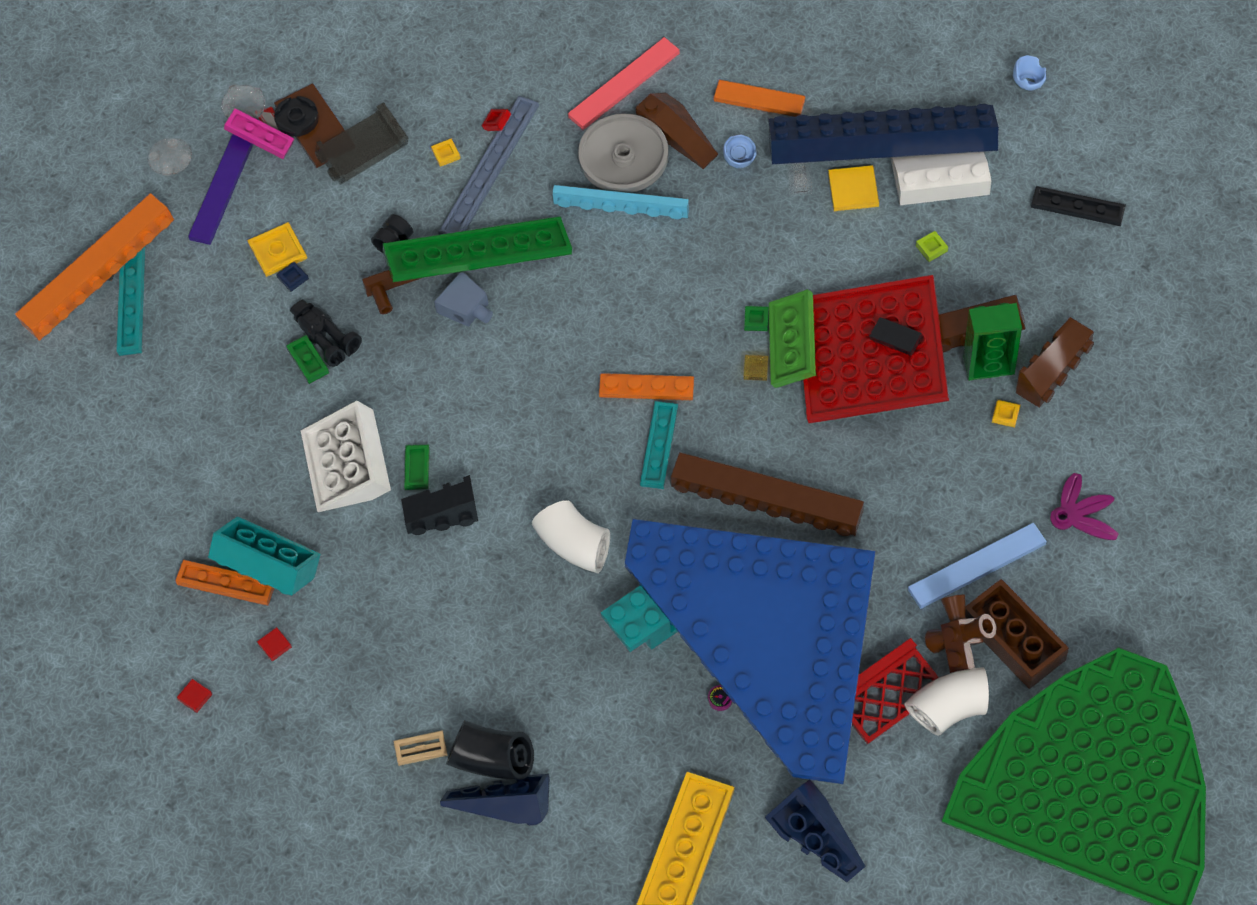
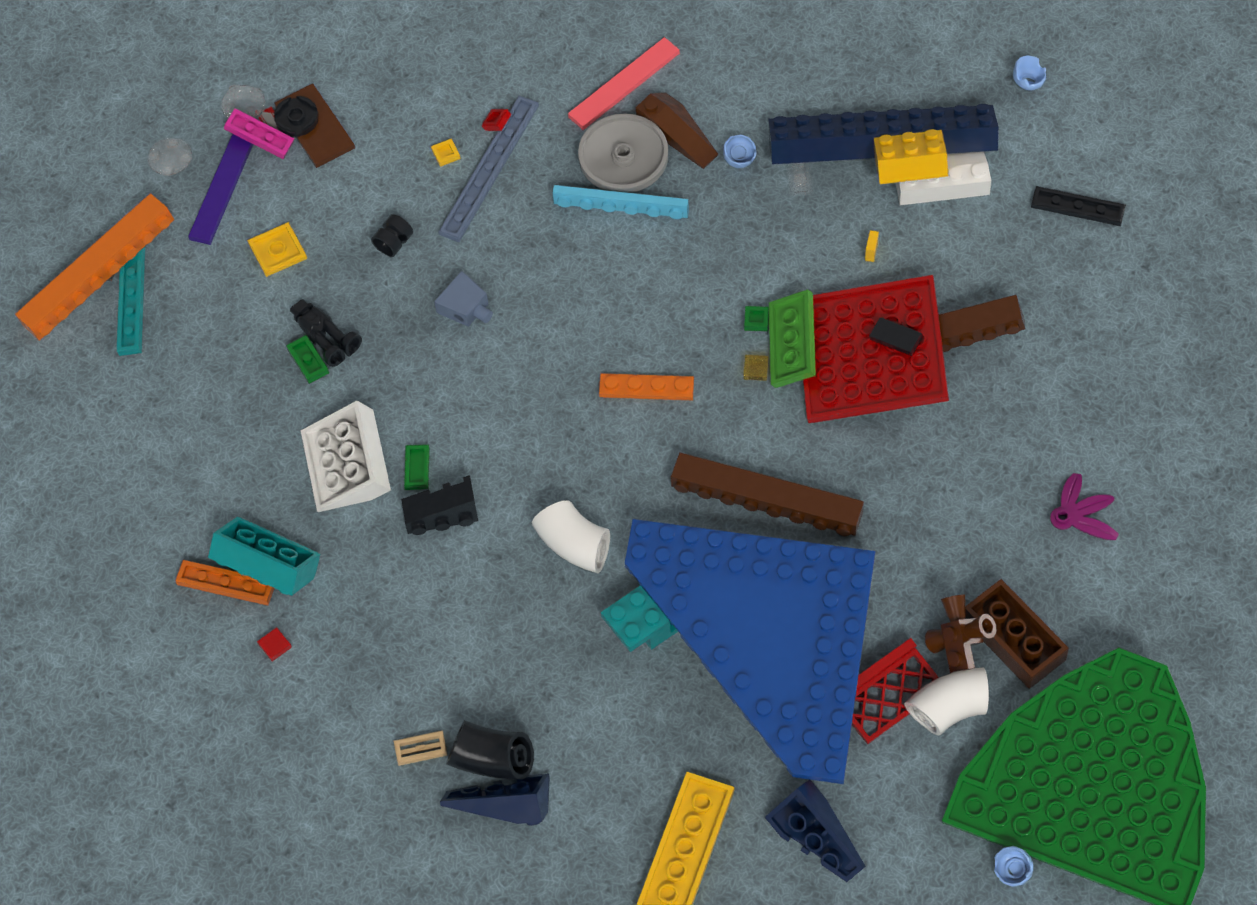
red tile [177,679,212,713] -> none
dark blue tile [276,262,309,292] -> none
clear smoke panel [315,102,409,185] -> none
reddish brown piece [362,270,421,315] -> none
green plate [383,216,572,282] -> none
teal tile [640,401,678,489] -> none
tile [708,685,733,711] -> none
orange tile [714,80,805,117] -> none
yellow tile [828,165,879,211] -> none
light blue tile [908,522,1047,609] -> none
lime plate [916,231,948,262] -> none
green brick [963,303,1022,381] -> none
yellow tile [992,400,1020,428] -> none
reddish brown wedge [1016,317,1094,408] -> none
none -> yellow tile [865,230,879,262]
none -> yellow piece [874,129,948,184]
none -> light blue hair [994,846,1033,887]

